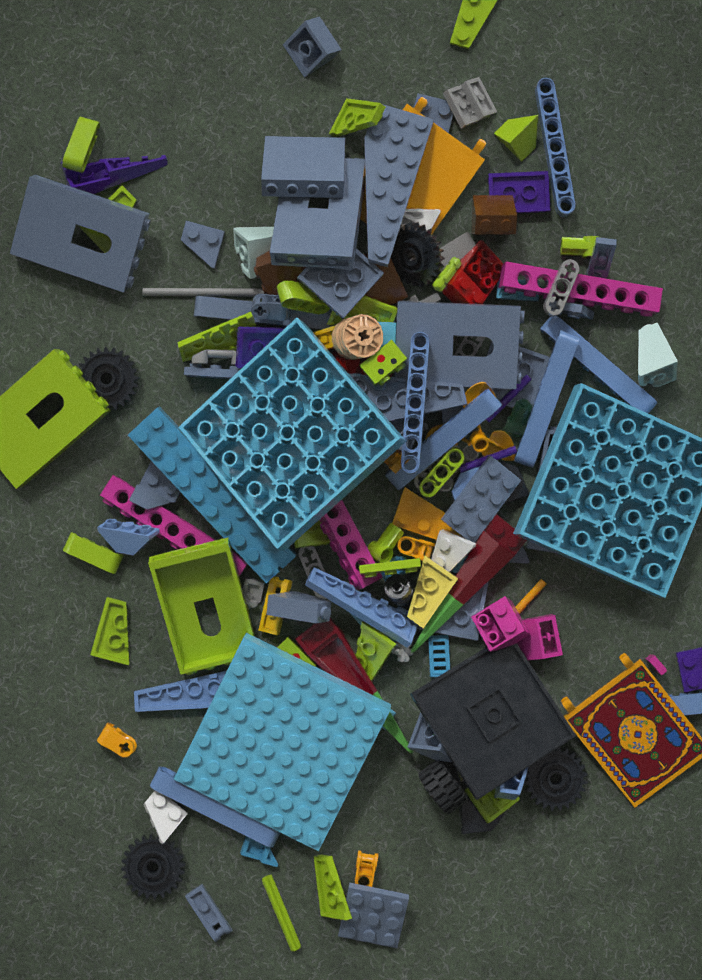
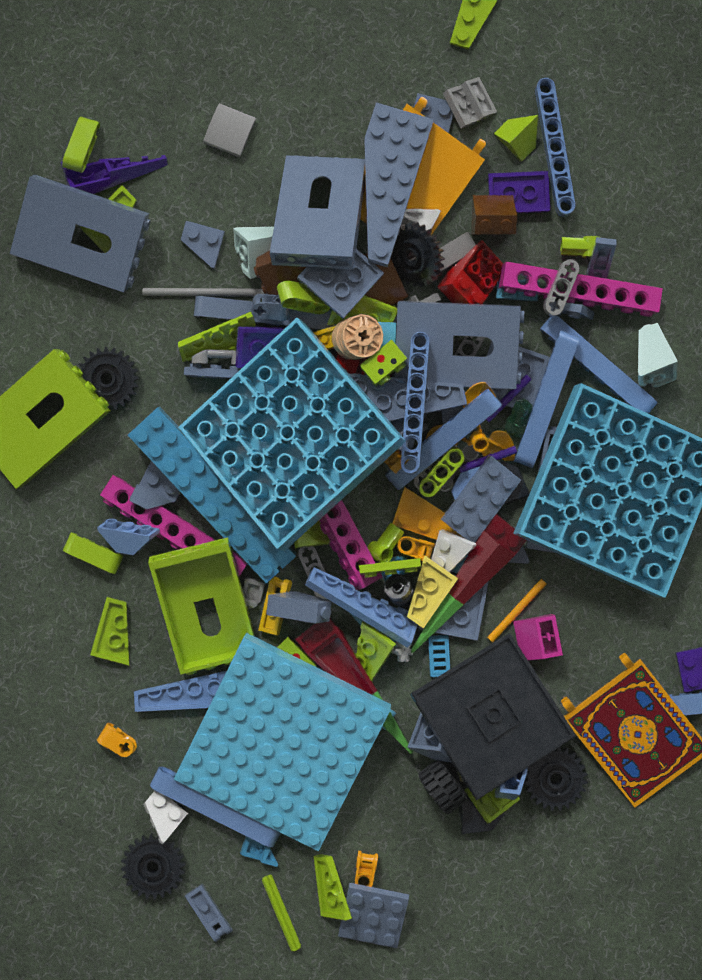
sand blue panel [261,136,345,198] -> none
sand blue slope [283,17,342,78] -> none
lime wing [329,98,386,137] -> none
lime axle [432,257,462,292] -> none
dark pink slope [471,596,530,652] -> none
dark pink tile [646,654,667,675] -> none
none -> light grey slope [203,103,256,157]

